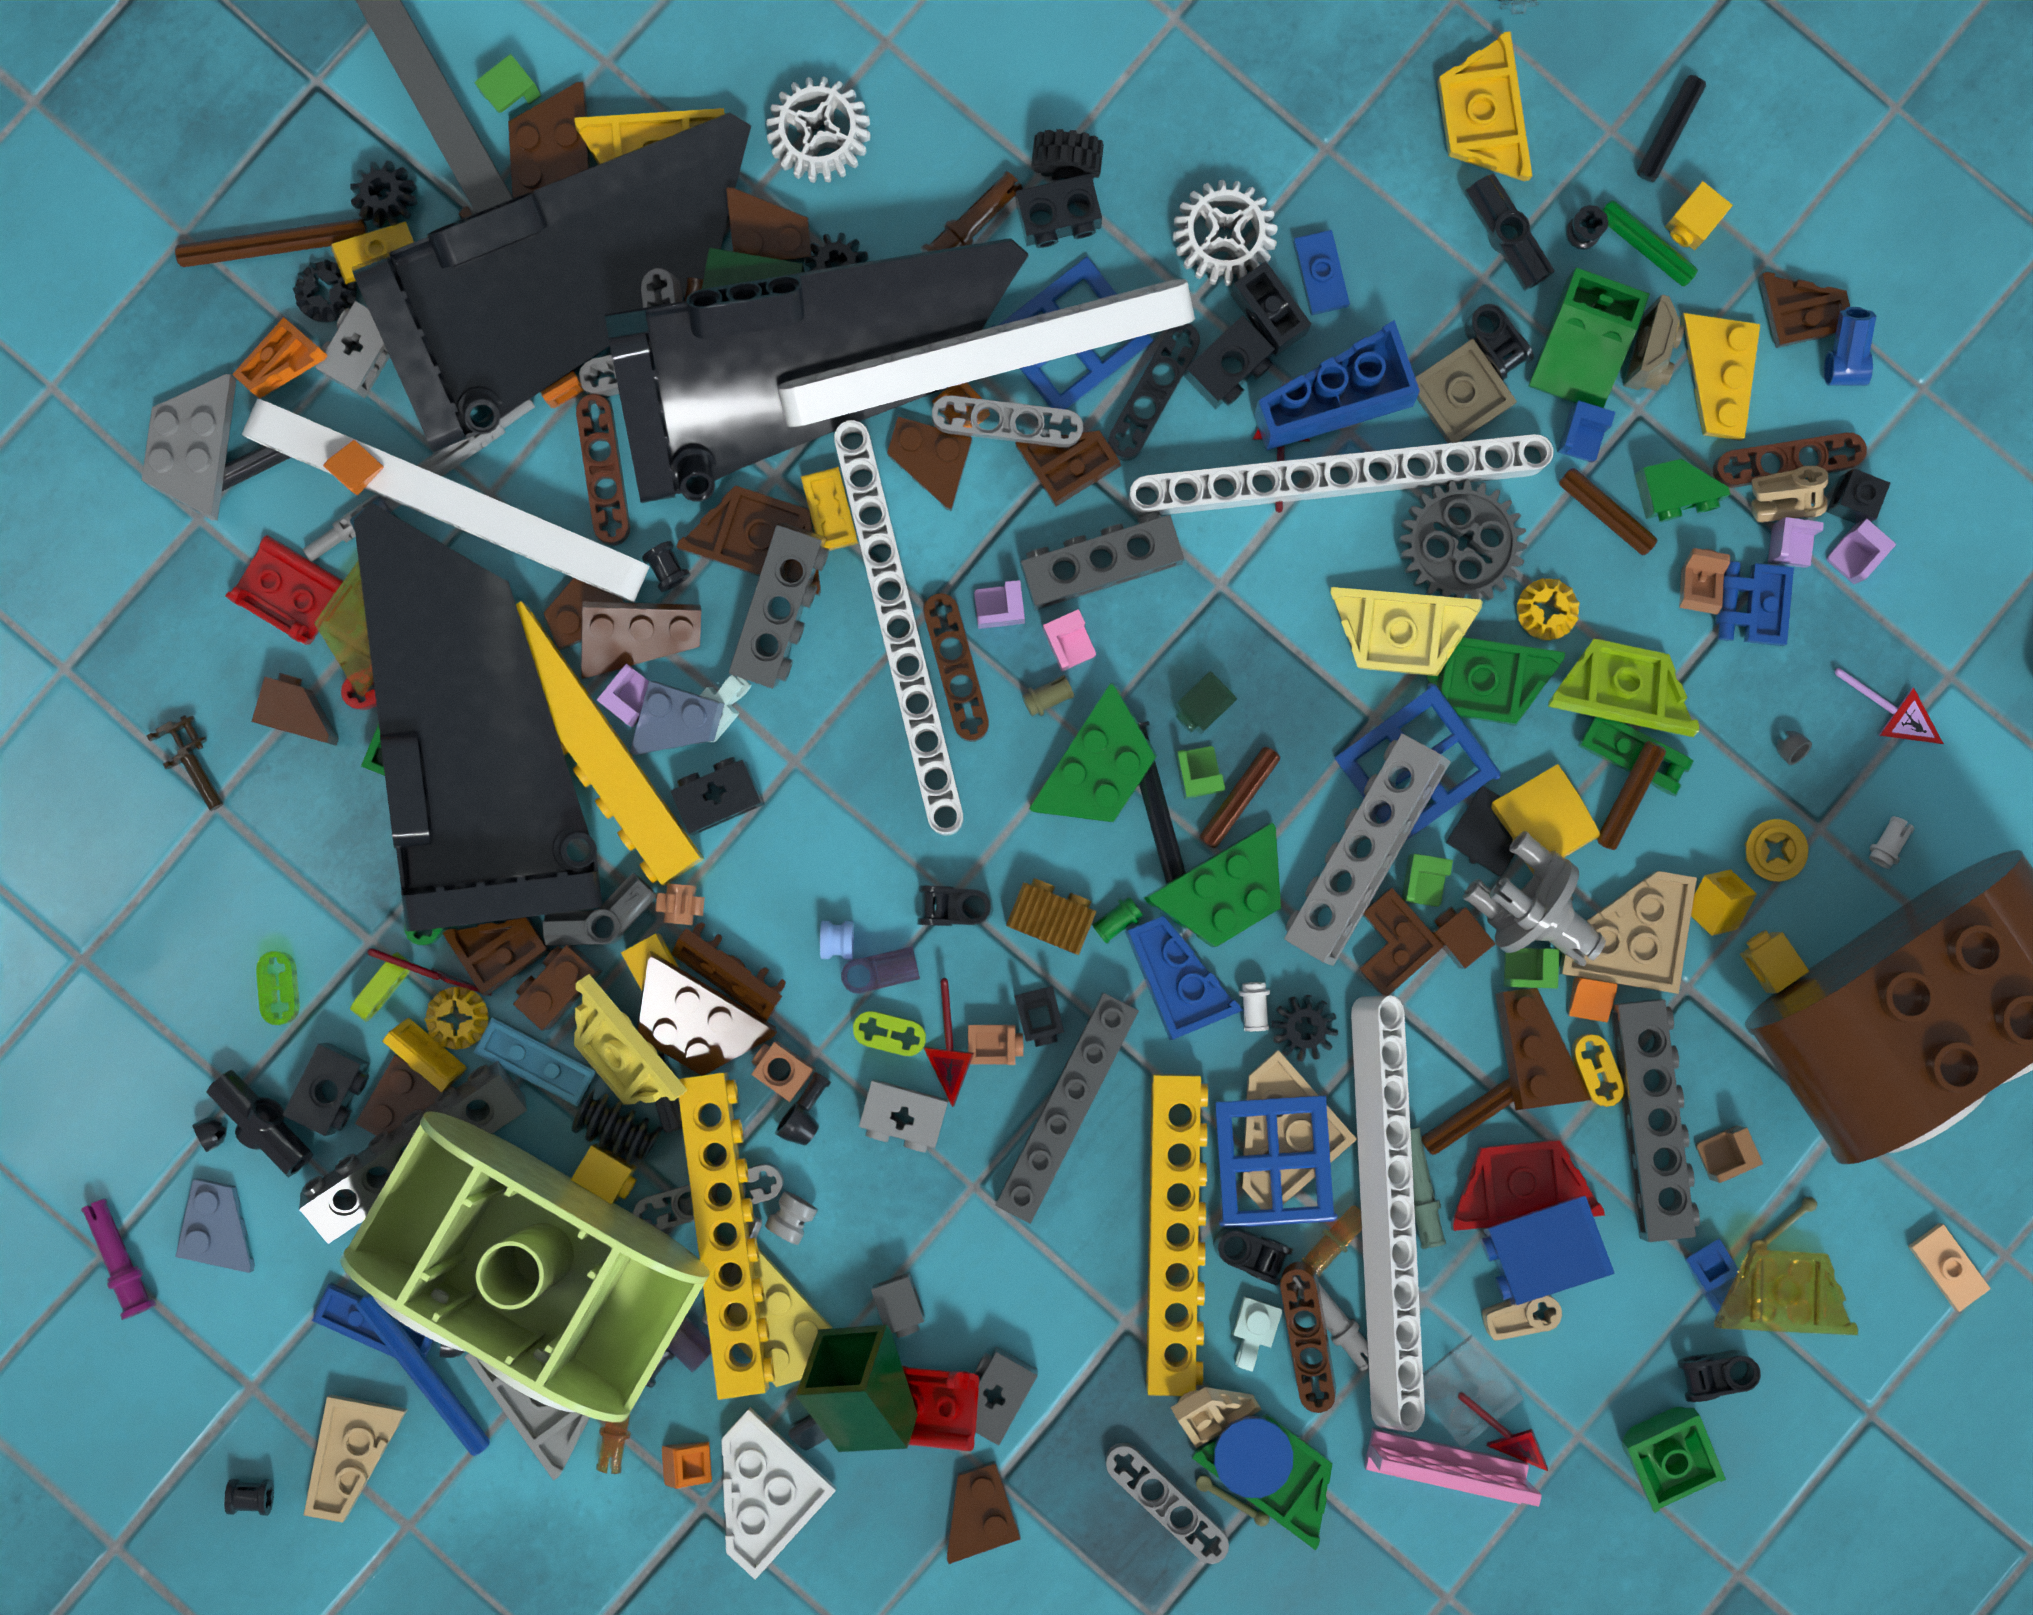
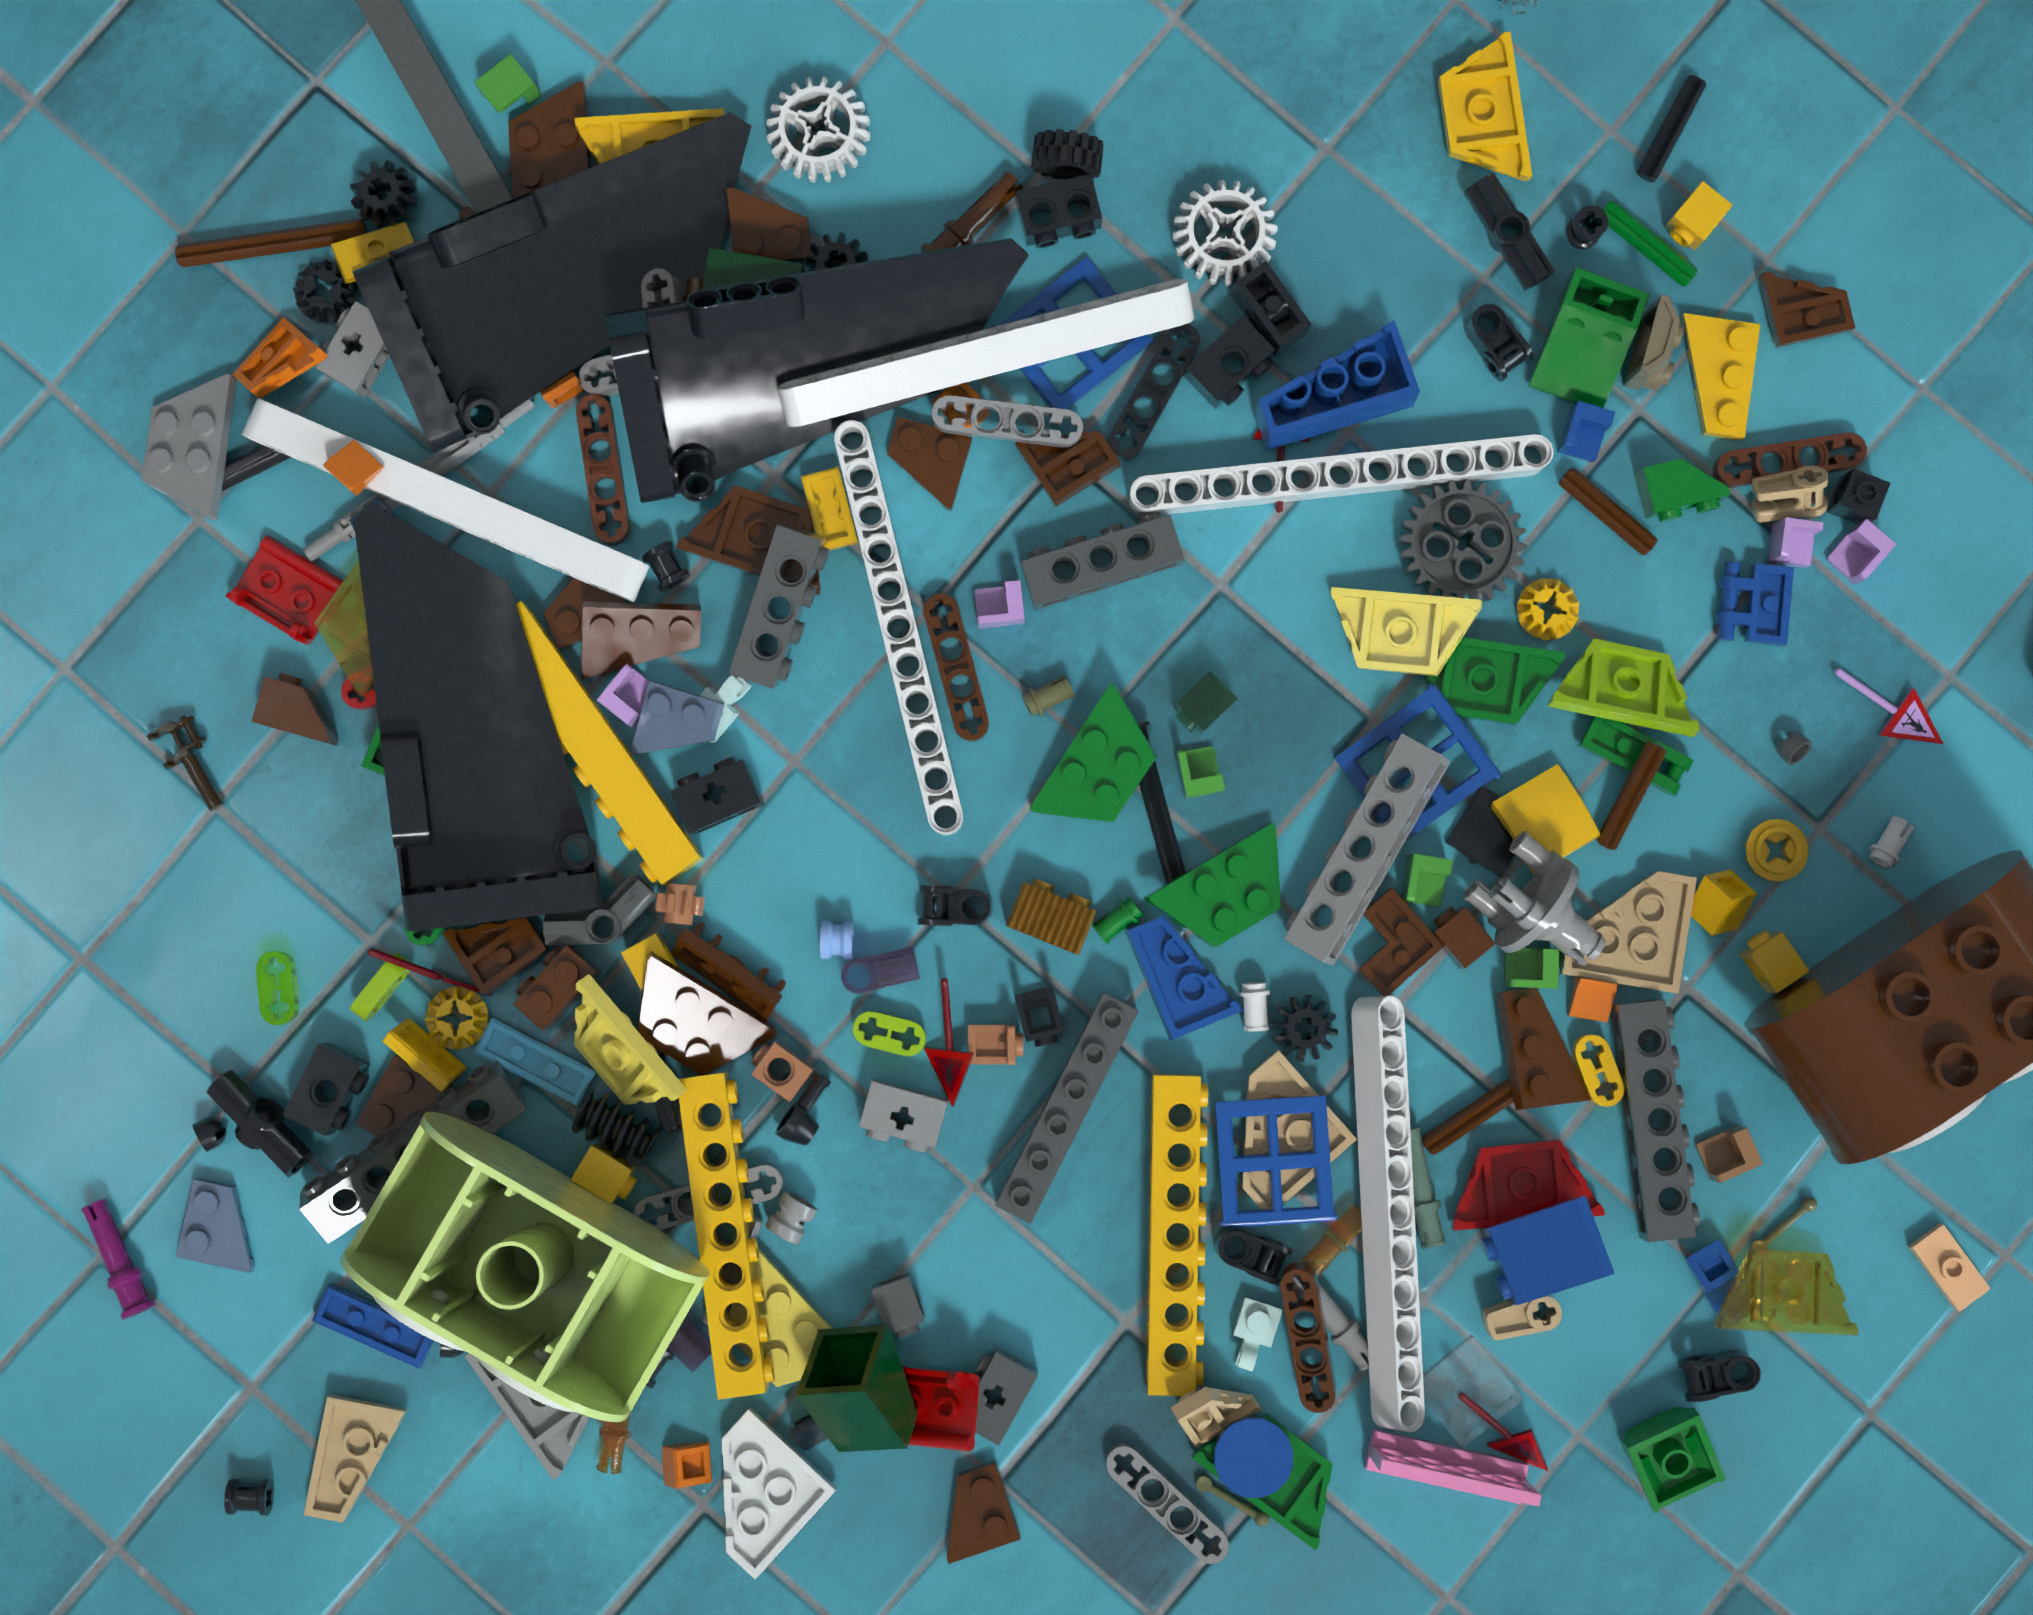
blue axle [356,1293,490,1456] -> none
bright pink panel [1043,609,1096,672] -> none
copper axle [1199,746,1280,848] -> none
blue plate [1293,230,1350,316] -> none
dark tan plate [1415,339,1517,443] -> none
nougat bracket [1679,548,1730,615] -> none
blue piece [1824,307,1877,386] -> none

